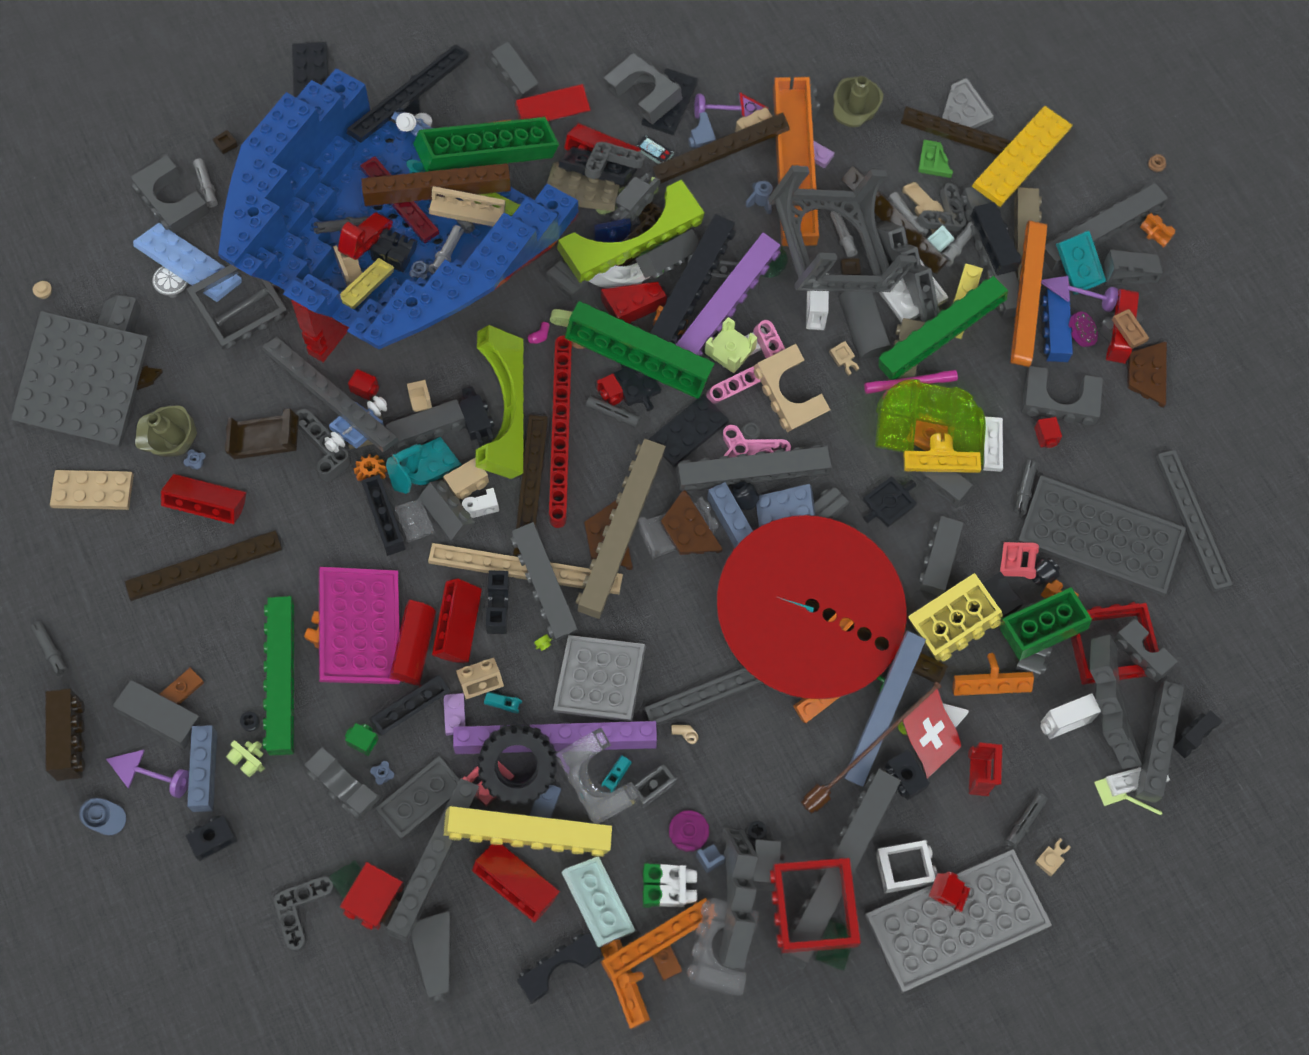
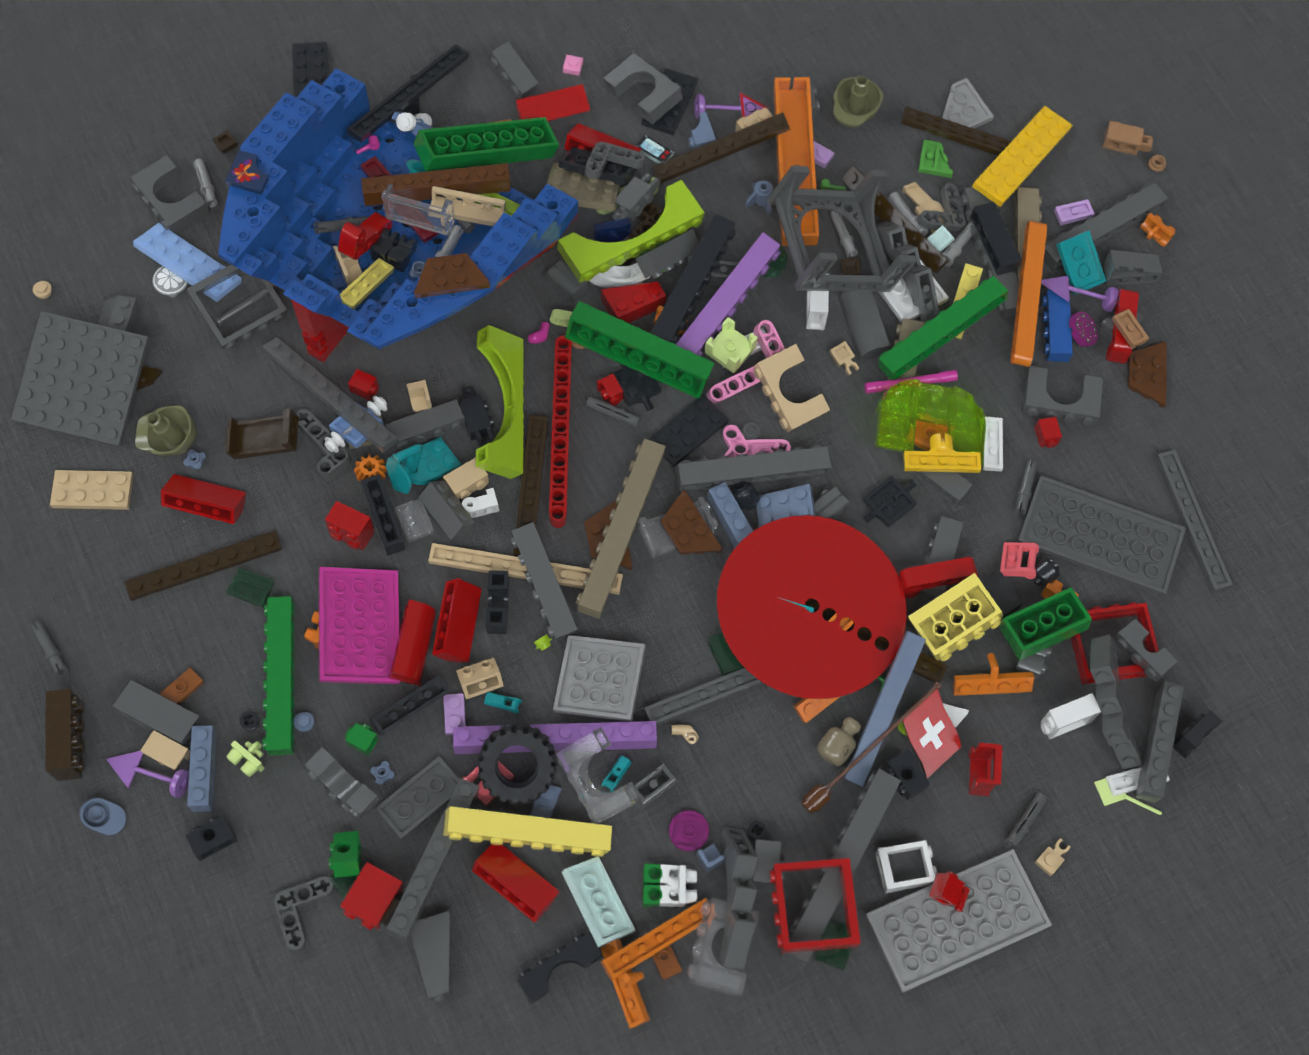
none -> tan panel [141,730,190,770]
none -> dark blue tile [225,150,269,195]
none -> clear green plate [226,567,275,608]
none -> sand blue plate [294,712,314,732]
none -> red brick [325,501,375,551]
none -> green brick [329,831,361,878]
none -> dark pink hand [356,136,380,155]
none -> clear panel [381,184,455,236]
none -> reddish brown wing [414,253,490,299]
none -> bright pink plate [563,55,583,76]
none -> clear green brick [708,632,744,676]
none -> dark tan piece [817,717,861,766]
none -> bright green hand [820,179,845,191]
none -> red beam [899,557,978,599]
none -> lavender plate [1054,199,1095,225]
none -> medium nougat brick [1102,121,1153,155]

